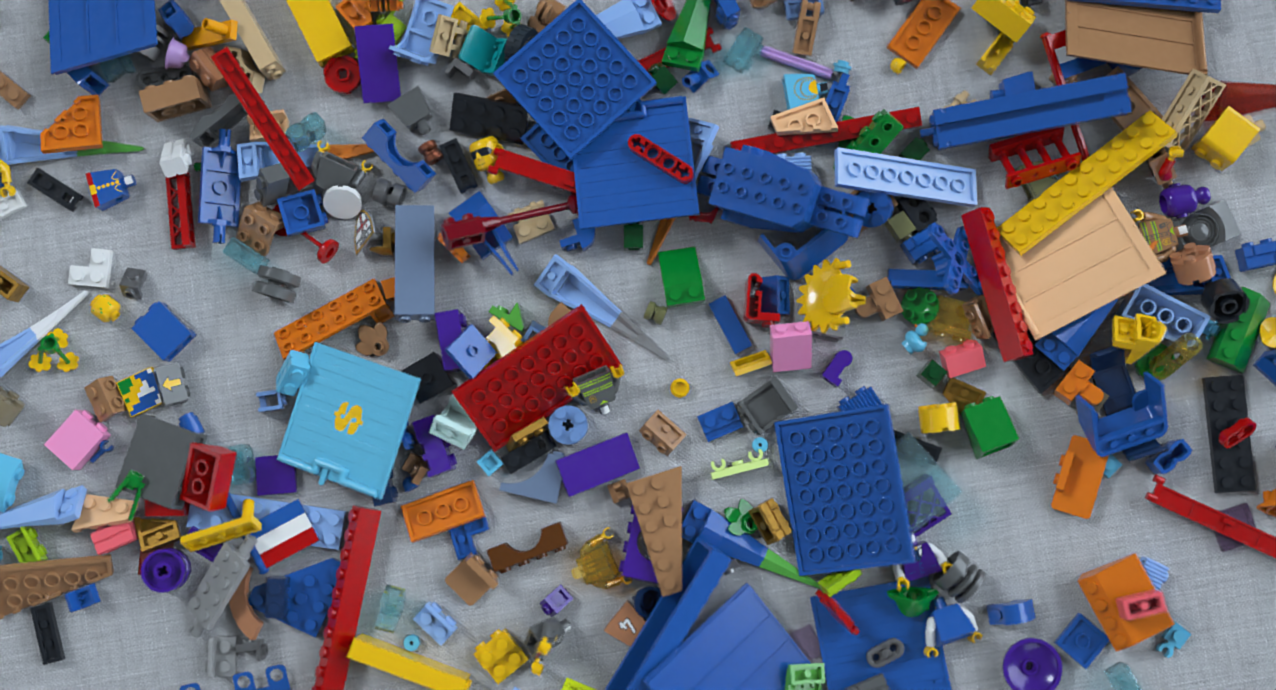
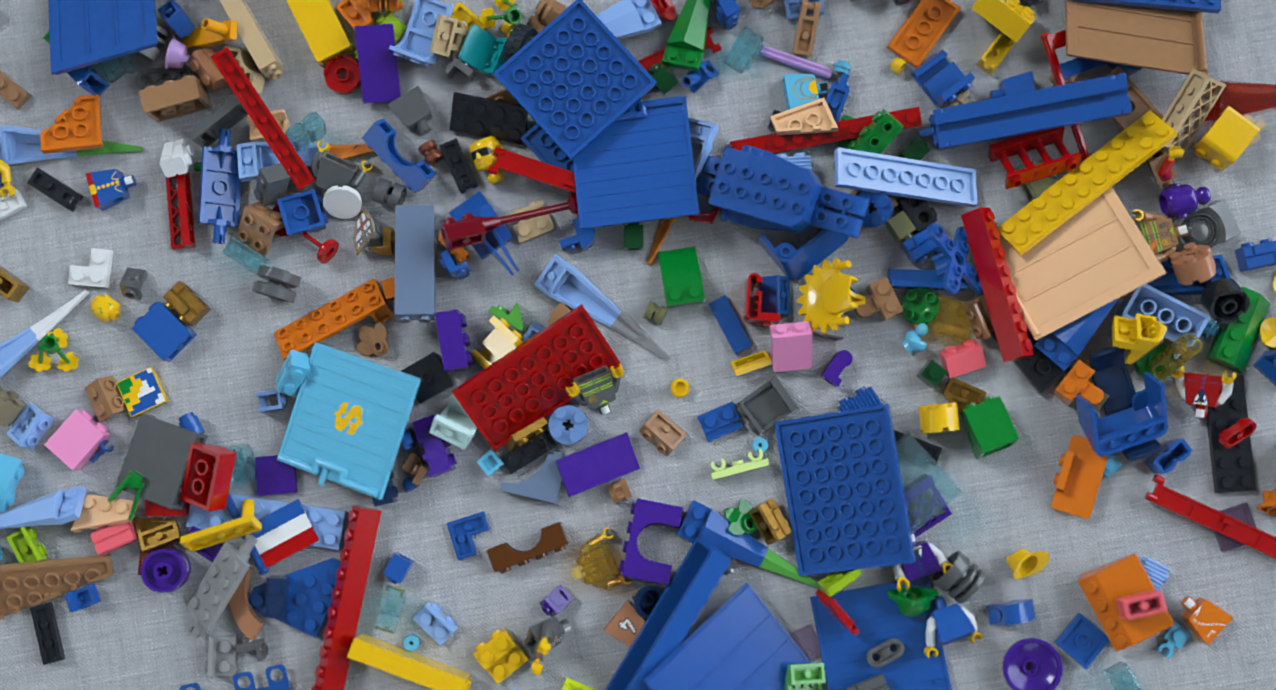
brick [153,362,190,408] -> none
orange tile [401,480,486,543] -> none
plate [445,324,497,379] -> none
medium nougat bracket [445,552,499,606] -> none
medium nougat wing [626,466,682,597] -> none
red beam [628,134,694,184] -> none
none -> light blue bracket [7,402,55,450]
none -> pearl gold brick [163,281,211,325]
none -> blue brick [383,552,415,584]
none -> blue bracket [440,250,472,279]
none -> blue piece [911,50,975,108]
none -> yellow piece [1006,548,1050,580]
none -> torso [1171,365,1237,418]
none -> orange torso [1180,596,1233,645]

